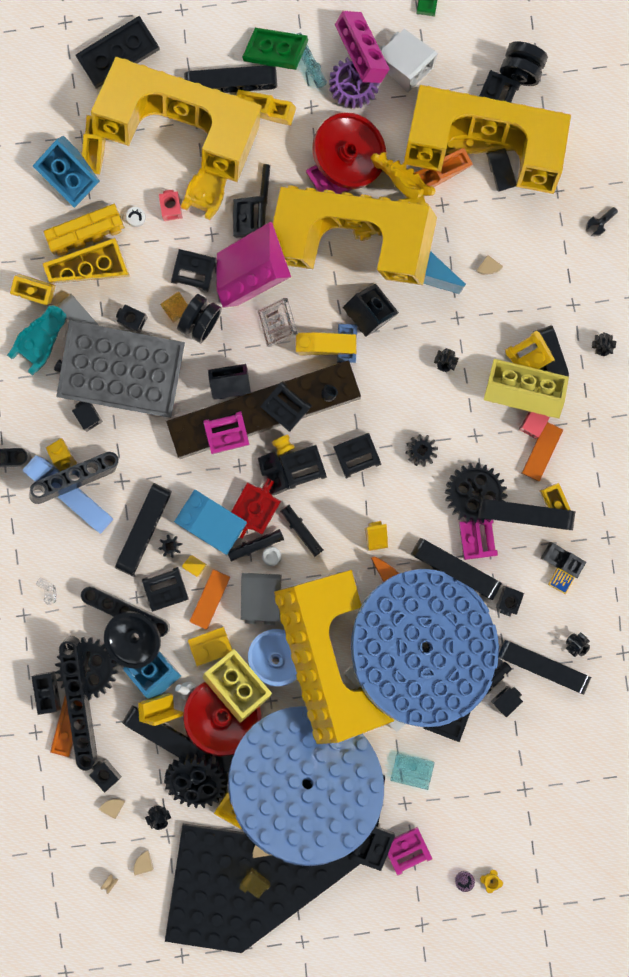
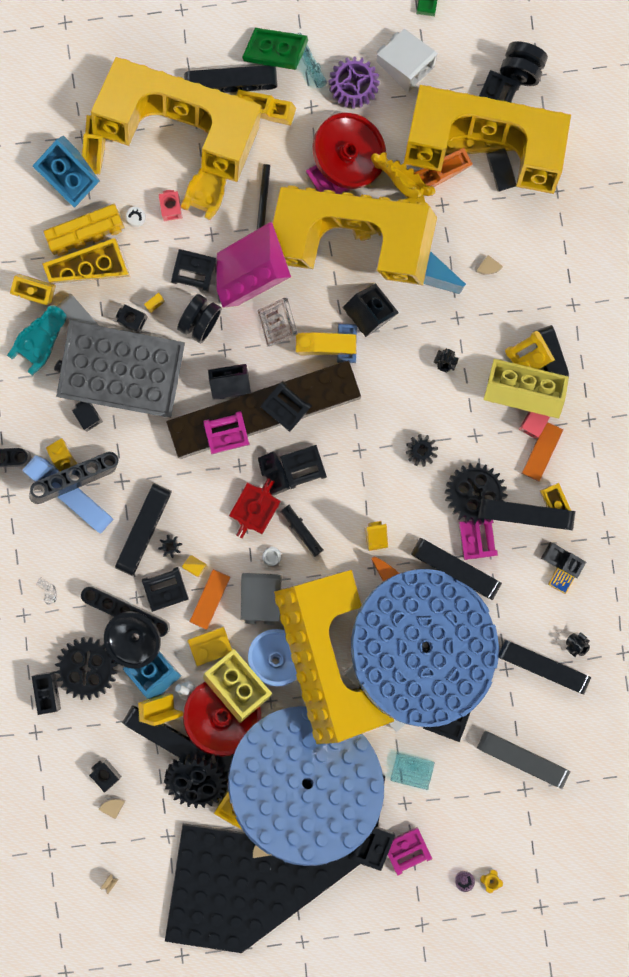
orange tile [50,696,82,757] -> none
black beam [59,636,97,771] -> none
black plate [75,16,160,89] -> none
tan tile [134,850,154,876] -> none
black gear [145,805,171,830] -> none
clear yellow panel [160,291,188,323] -> none
dark azure slope [174,489,247,555] -> none
black pin [228,529,284,562] -> none
black plate [233,196,267,238] -> none
clear yellow panel [239,868,271,898] -> none
yellow wheel [271,434,295,456] -> none
black hinge [321,384,338,402] -> none
black plate [333,433,381,479] -> none
dark pink brick [335,11,390,83] -> none
black axle [487,662,512,694] -> none
black brick [491,686,523,718] -> none
black brick [496,586,524,617] -> none
black bar [586,207,618,236] -> none
black gear [592,332,617,357] -> none
none -> yellow tile [144,293,165,313]
none -> dark grey beam [477,730,571,789]

